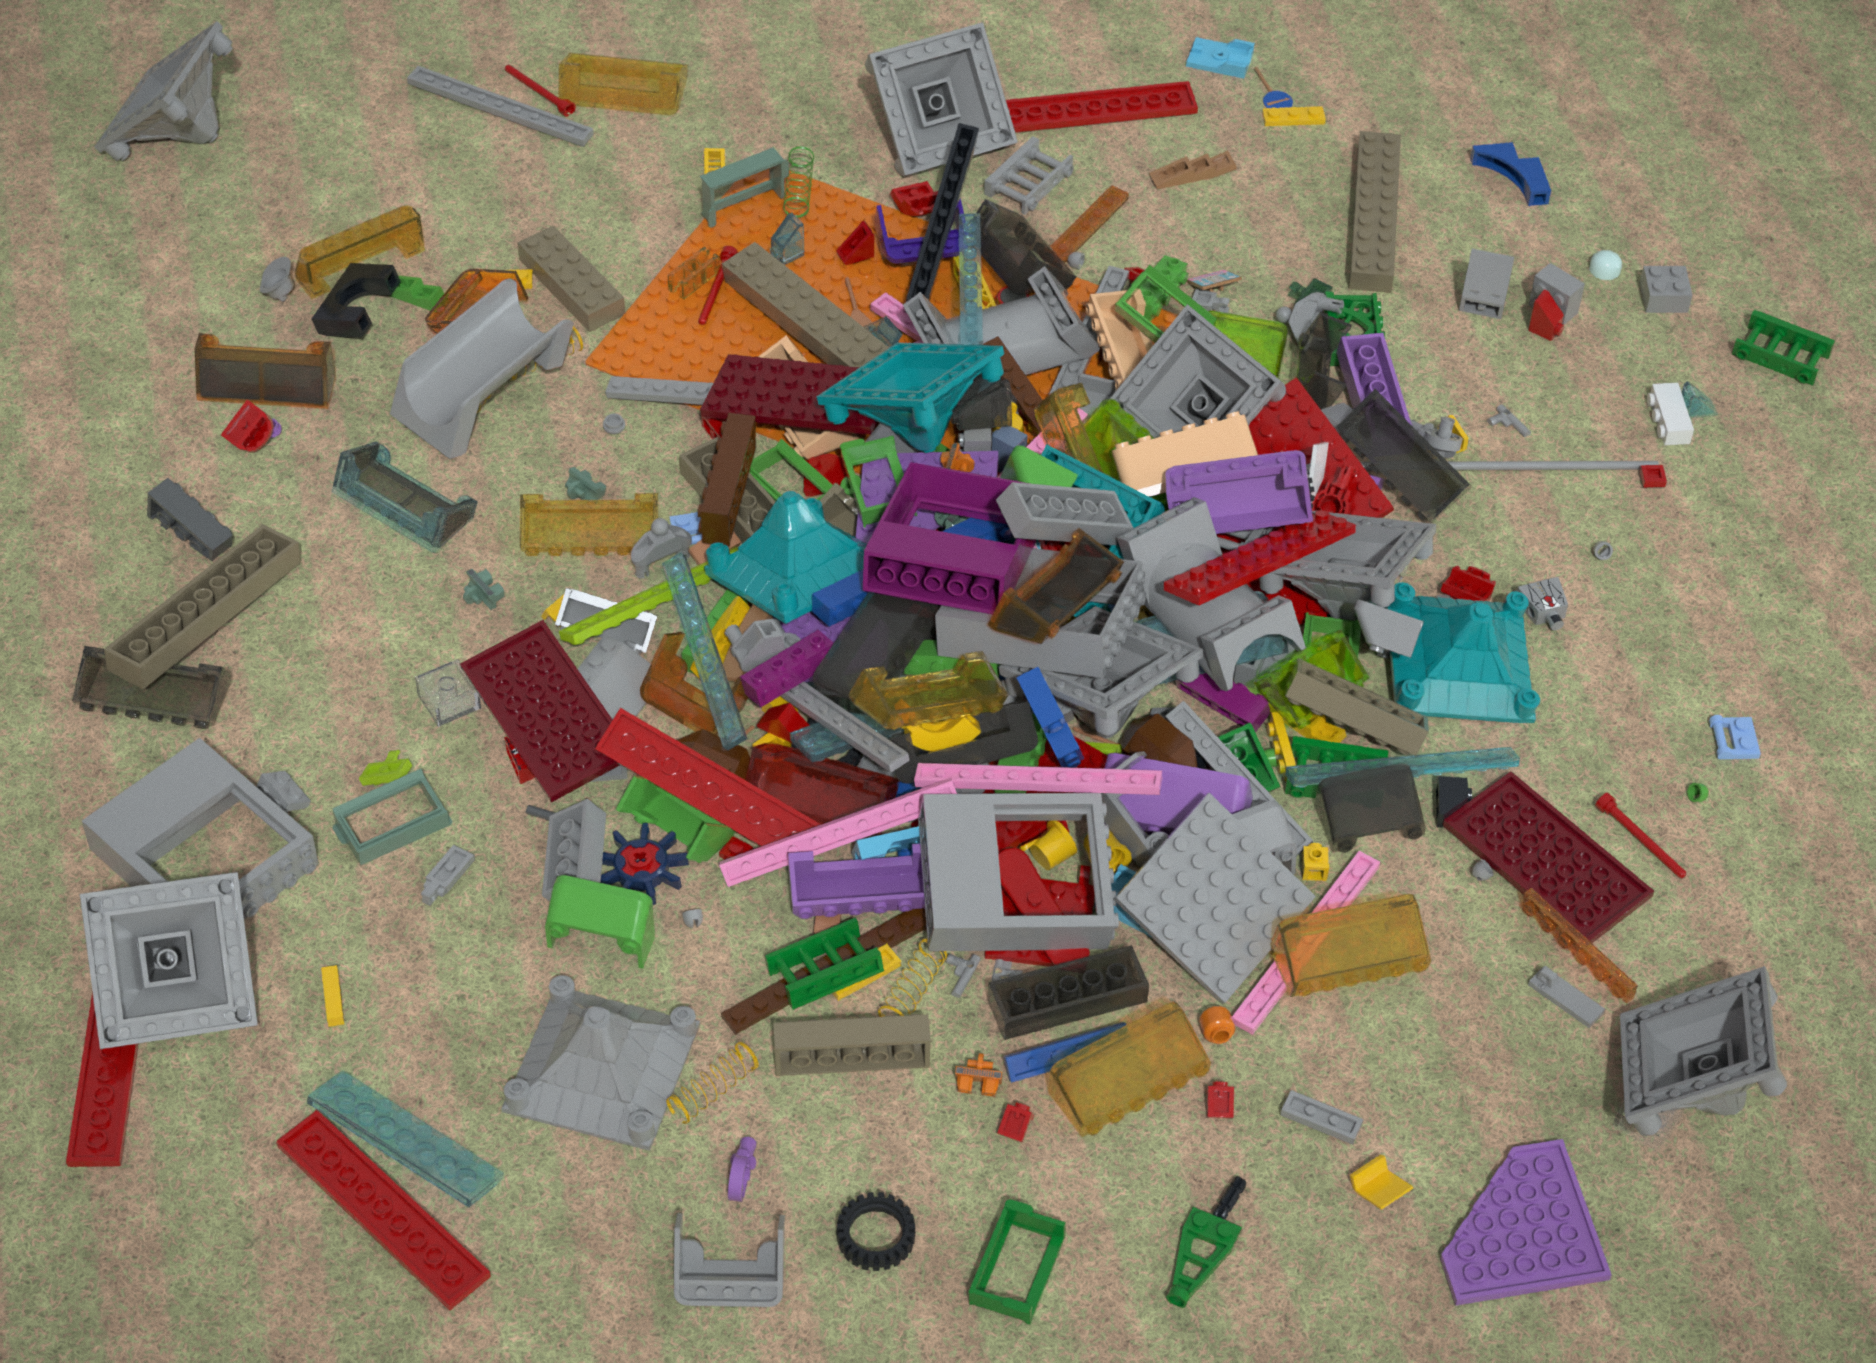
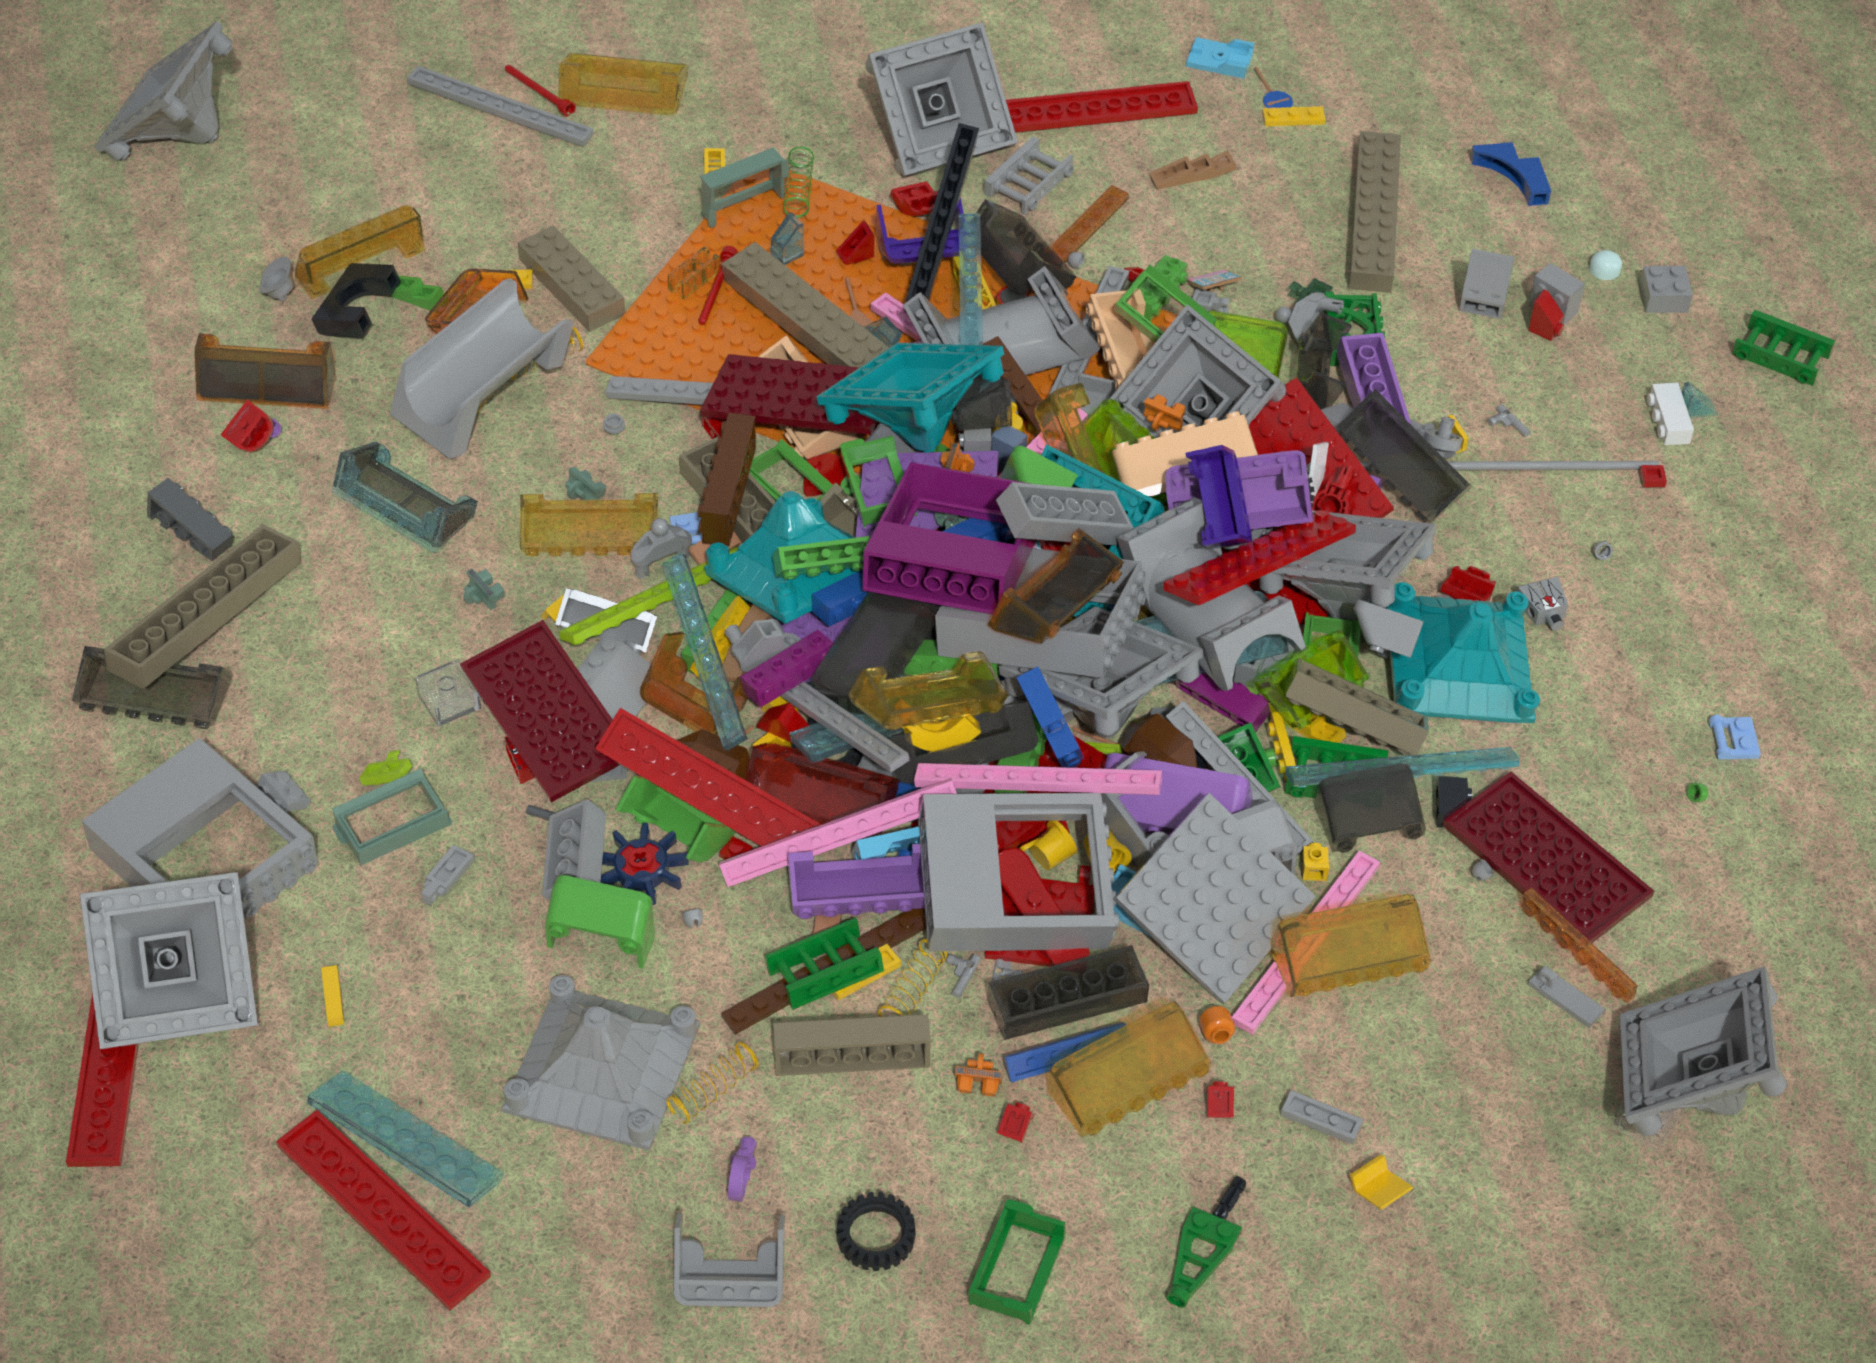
medium lavender plate [1440,1139,1612,1306] -> none
red piece [1595,792,1686,878] -> none
none -> bright green brick [772,536,870,580]
none -> orange hips [1143,394,1185,432]
none -> dark purple windscreen [1185,445,1252,548]

